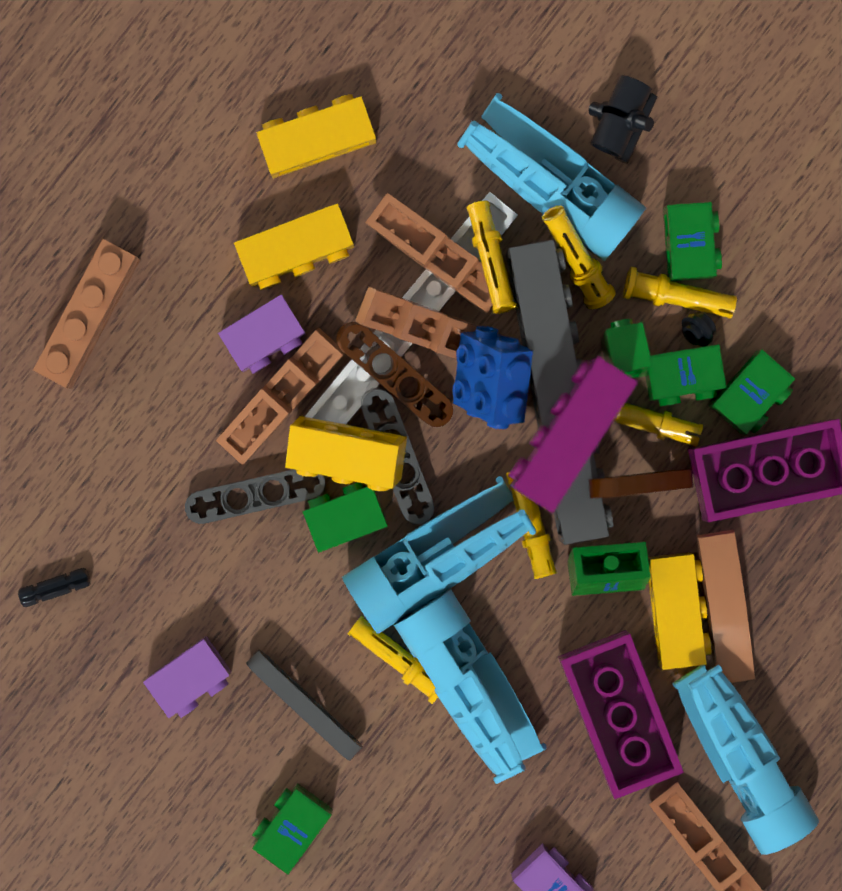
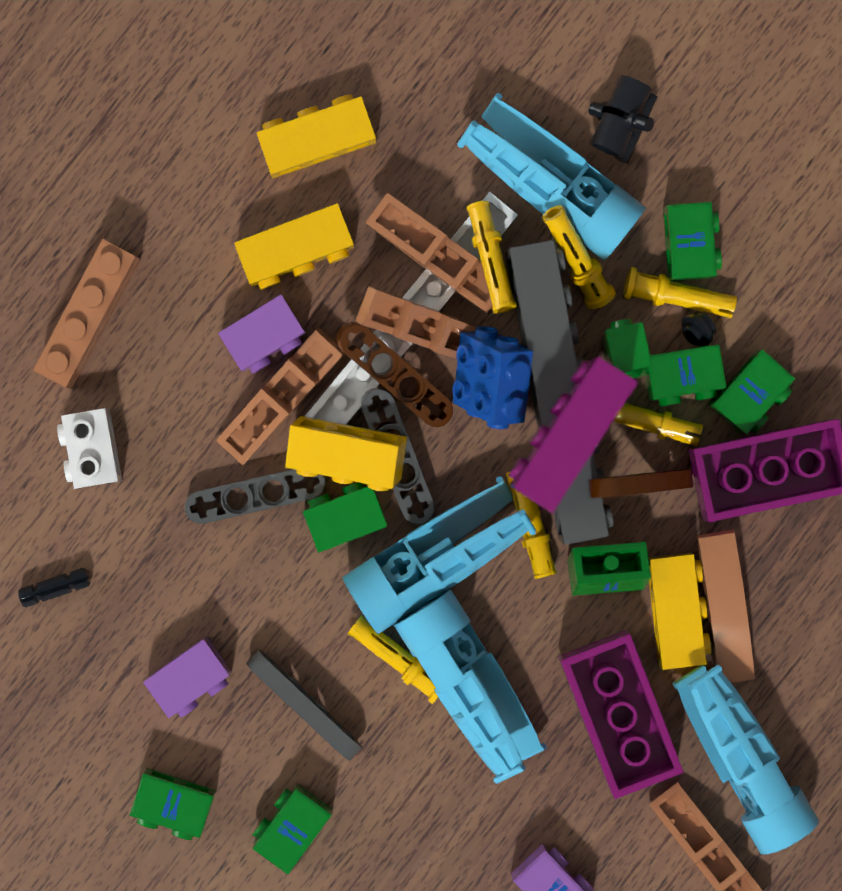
none -> white brick [57,408,122,489]
none -> green brick [129,768,217,840]

